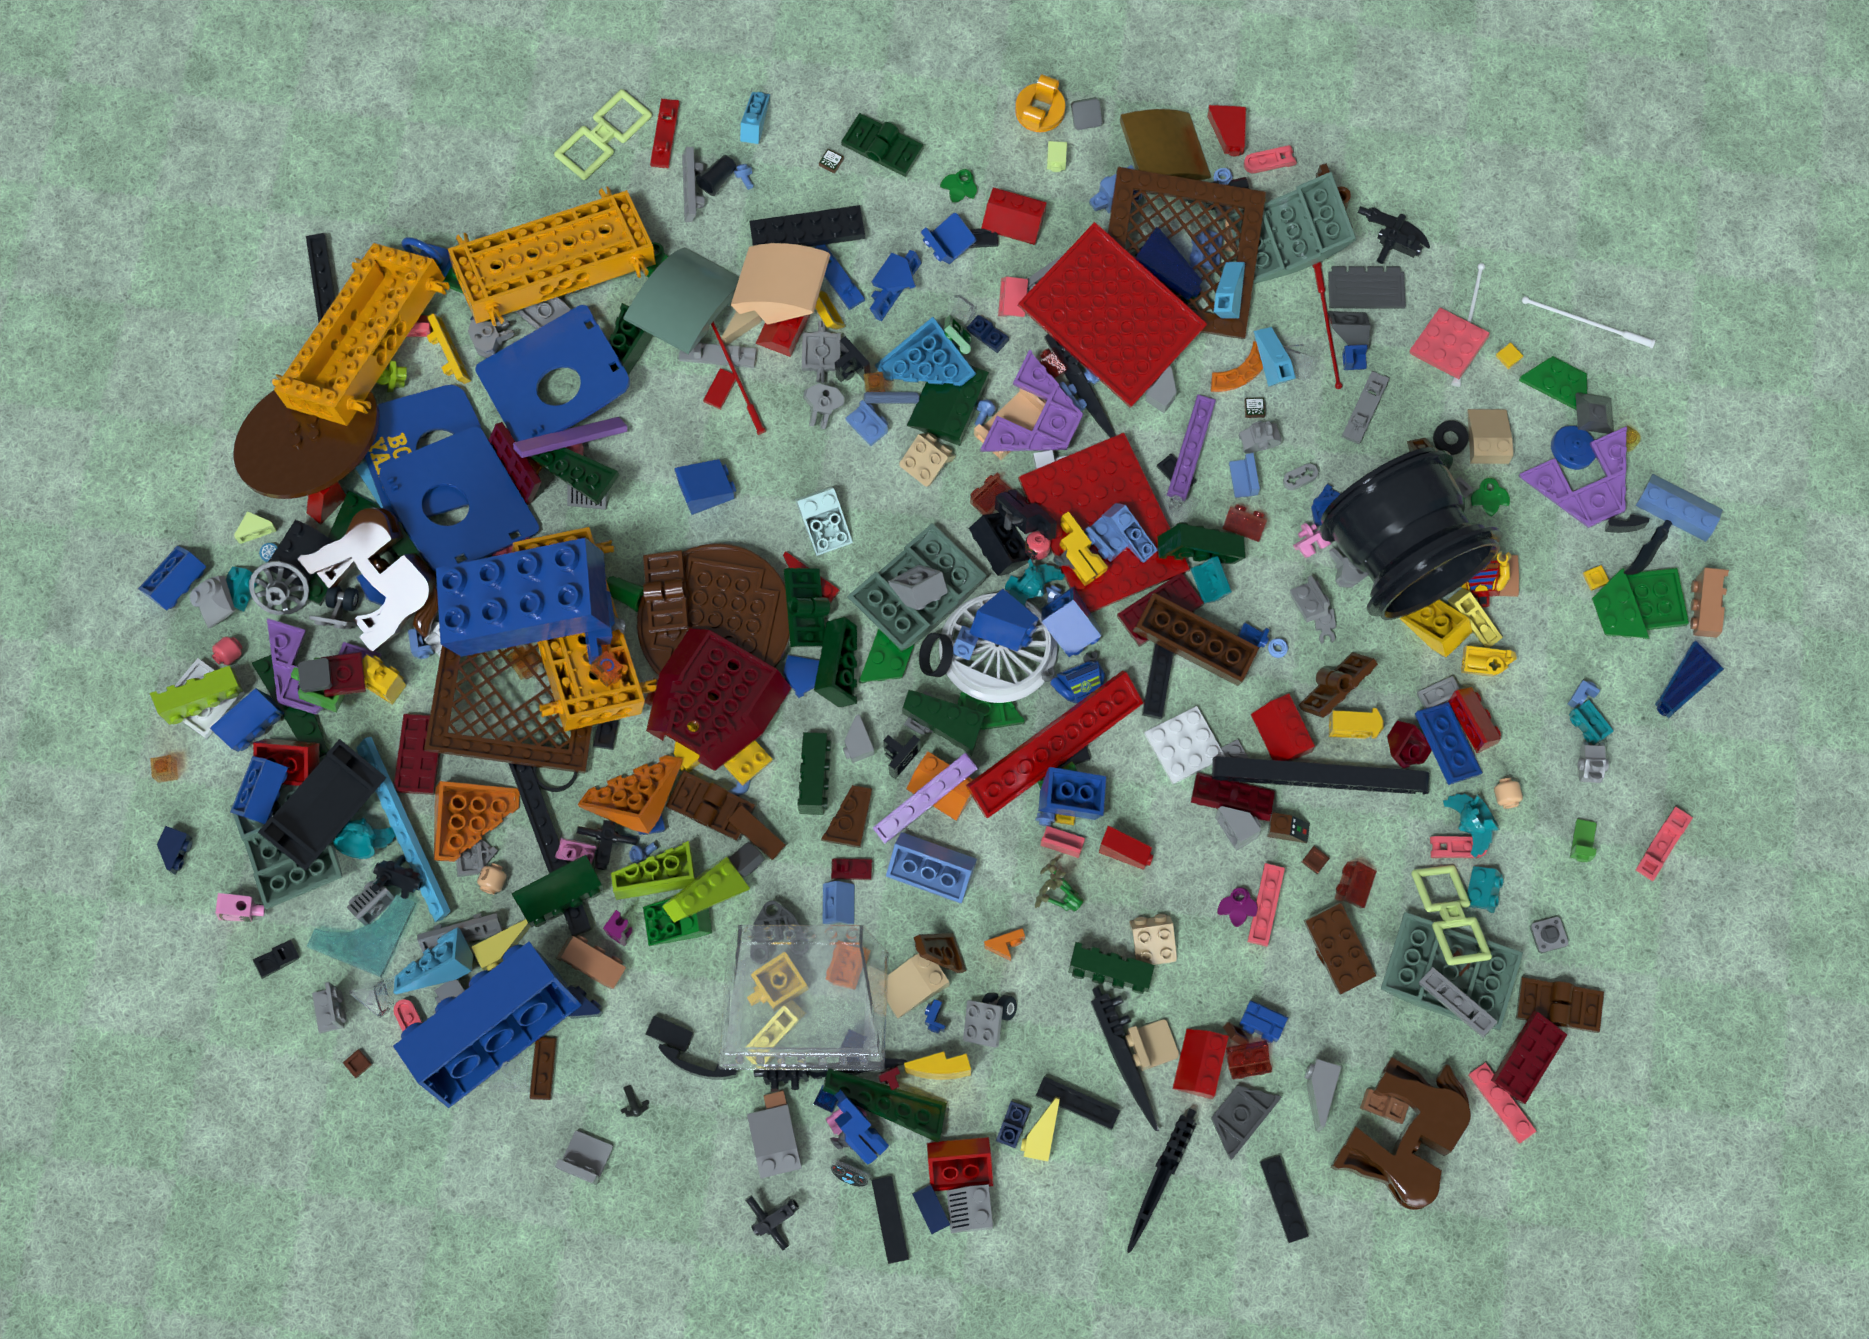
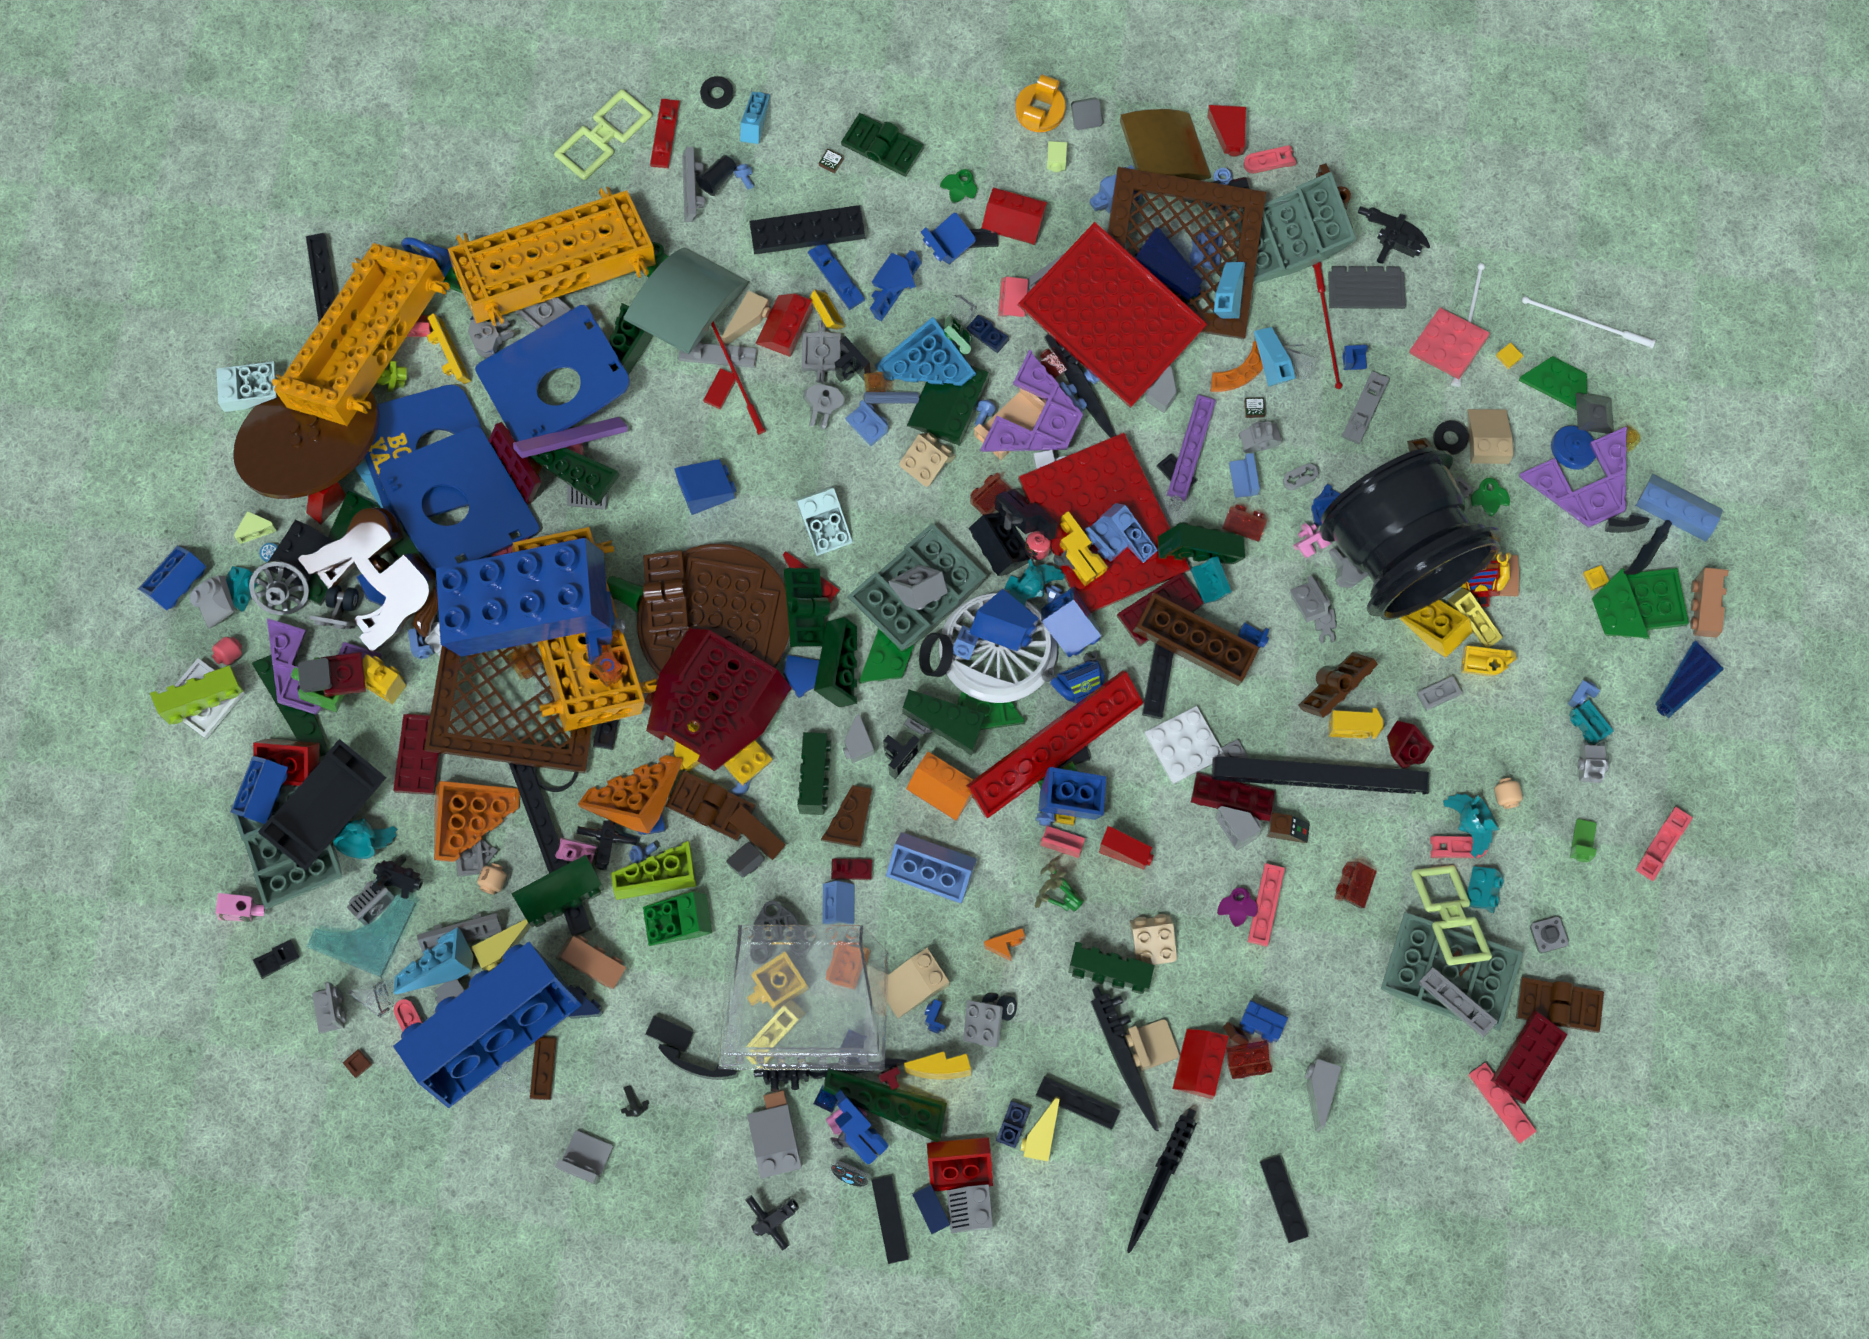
clear orange brick [150,755,178,783] -> none
dark blue slope [157,826,193,875] -> none
blue slope [210,688,284,752] -> none
medium azure plate [356,737,451,922] -> none
magenta hinge [603,910,633,947] -> none
lime wedge [662,856,750,922] -> none
light nougat slope [731,243,830,325] -> none
tile [873,753,979,844] -> none
reddish brown wing [913,933,966,973] -> none
dark grey wing [1211,1085,1282,1160] -> none
red slope [1251,694,1315,761] -> none
light blue plate [1268,638,1288,658] -> none
copper tile [1301,846,1330,874] -> none
reddish brown plate [1303,902,1376,995] -> none
dark grey slope [1328,311,1371,347] -> none
reddish brown animal [1330,1057,1471,1210] -> none
nougat slope [1360,1089,1409,1124] -> none
blue tile [1415,702,1483,785] -> none
red slope [1448,687,1501,753] -> none
none -> light aqua slope [216,361,277,412]
none -> black tyre [700,76,734,109]

